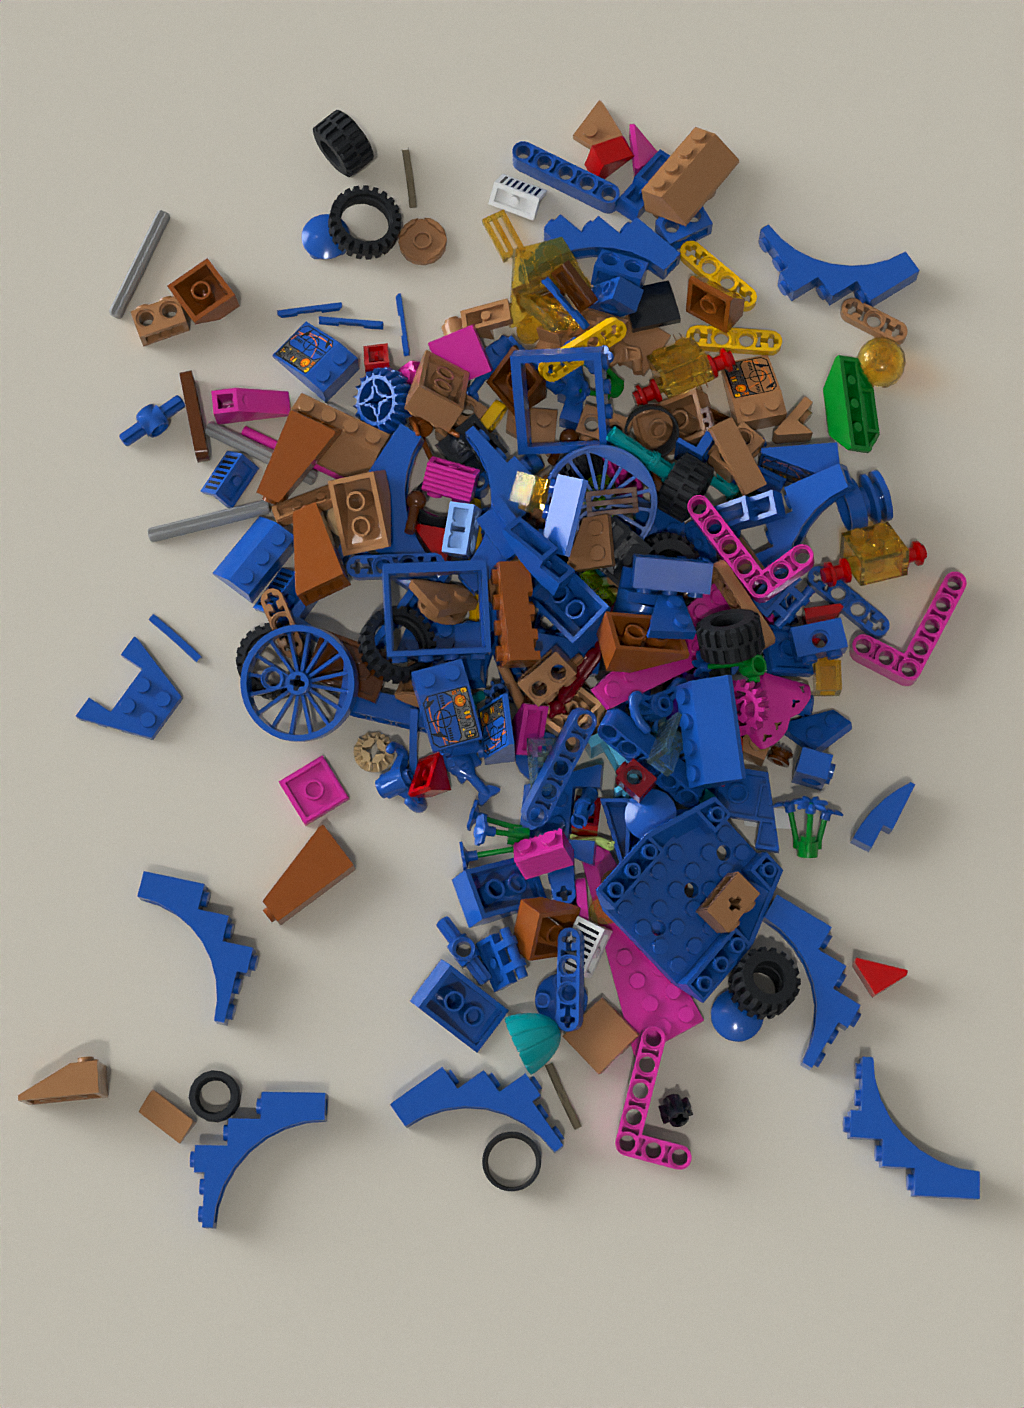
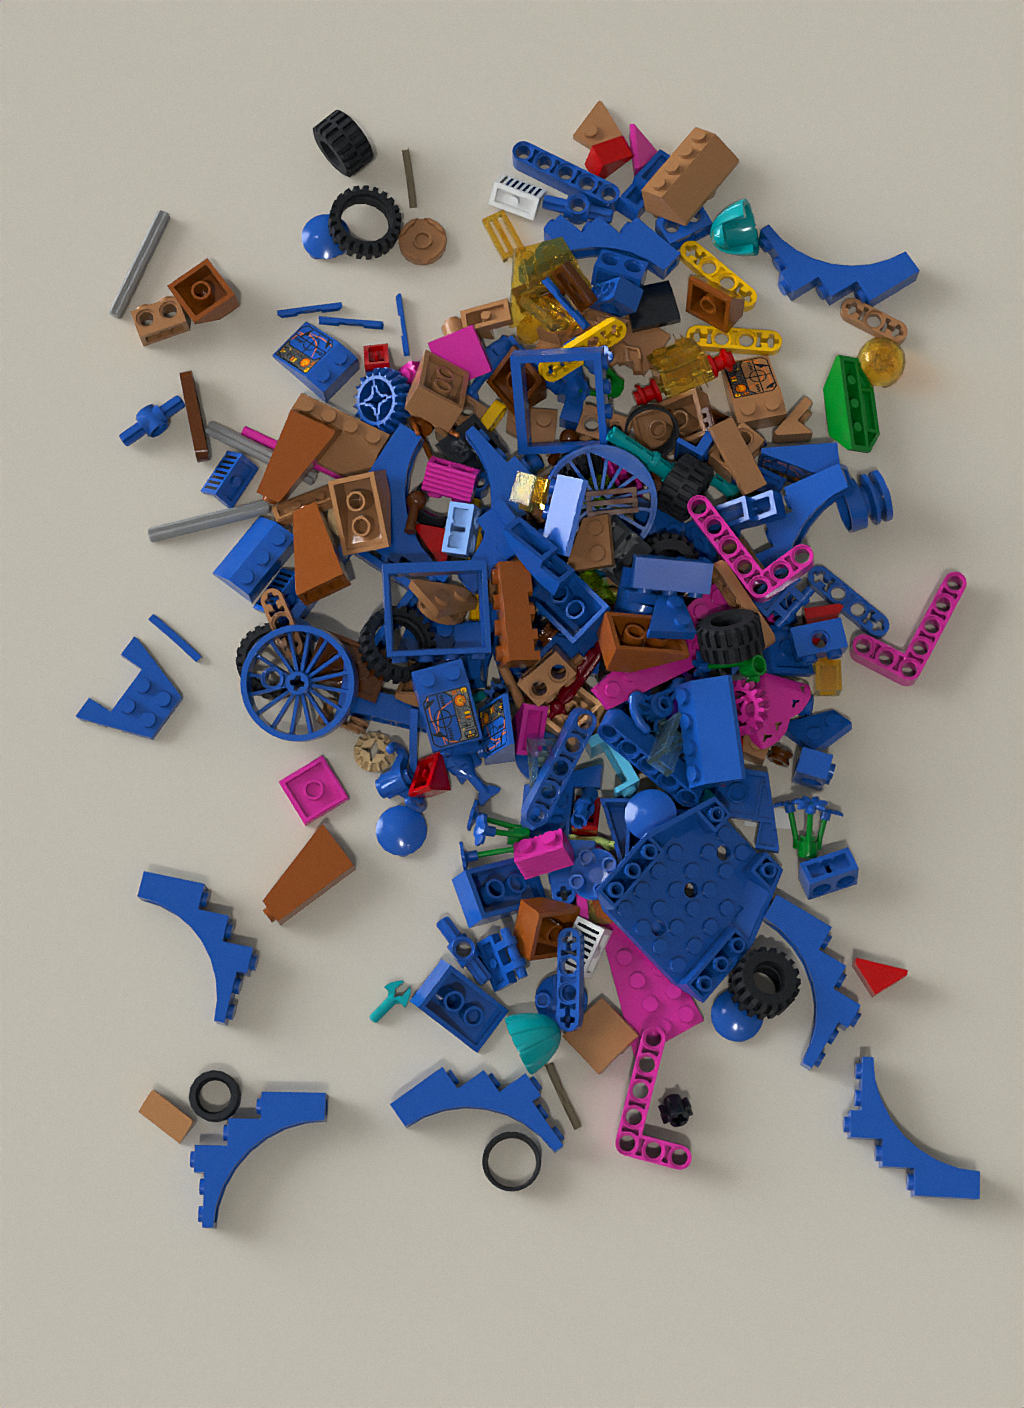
medium nougat slope [18,1057,108,1105] -> none
dark pink slope [211,388,291,425] -> none
blue beam [346,553,445,581] -> none
dark red brick [615,758,657,803] -> none
medium nougat brick [695,872,760,933] -> none
clear yellow brick [820,522,927,587] -> none
blue slope [850,782,915,852] -> none
none -> medium nougat piece [316,698,369,735]
none -> teal bar [369,980,411,1023]
none -> blue dish [376,805,427,857]
none -> reddish brown bush [538,622,558,647]
none -> blue axle [542,194,614,225]
none -> blue dish [569,848,618,900]
none -> teal hair [710,199,759,257]
none -> blue brick [798,847,859,900]

